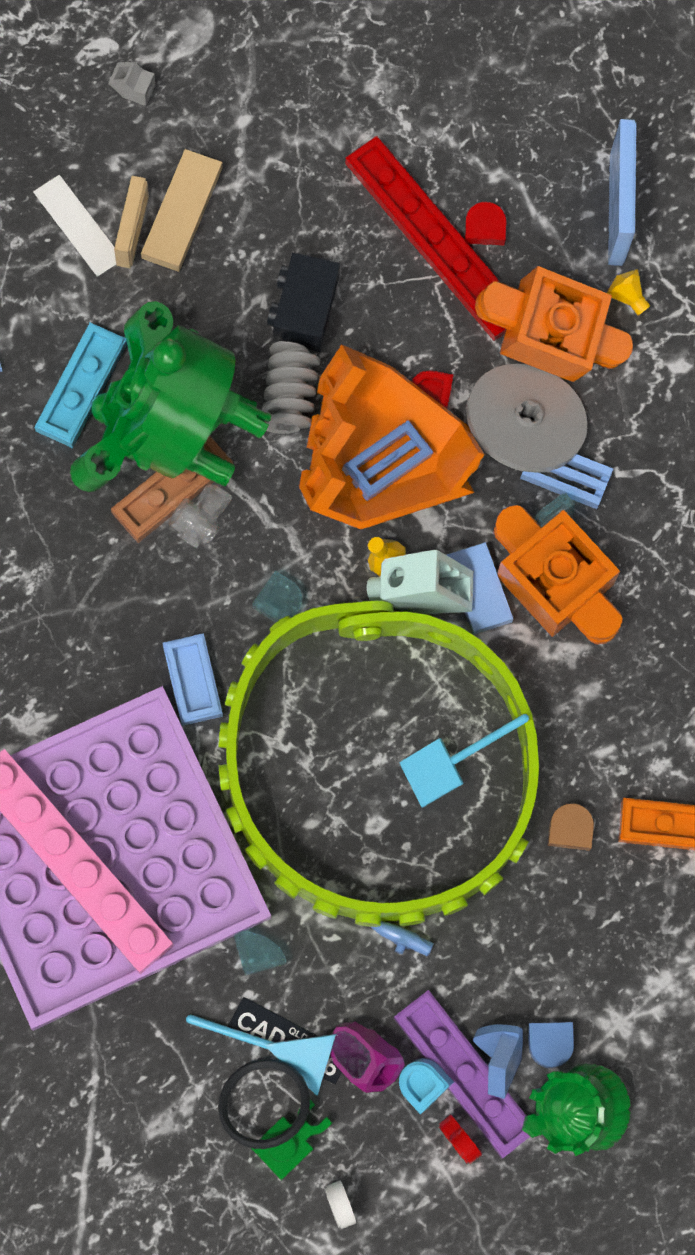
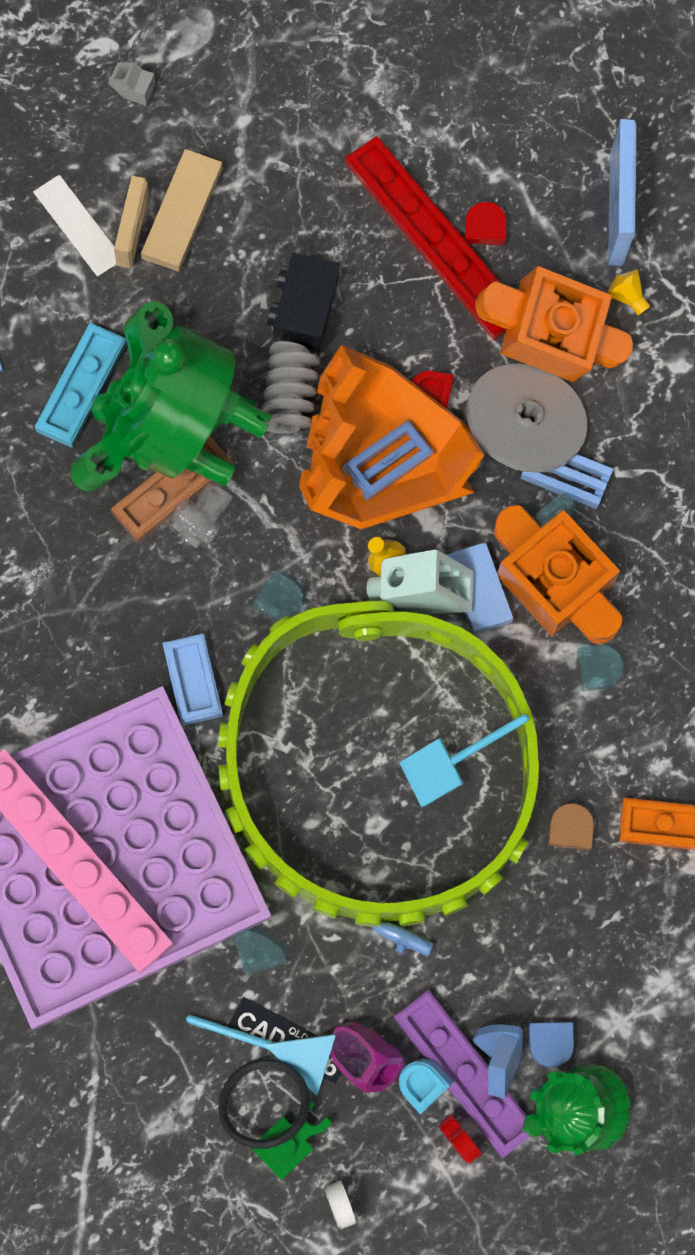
none -> clear light blue tile [577,645,623,692]

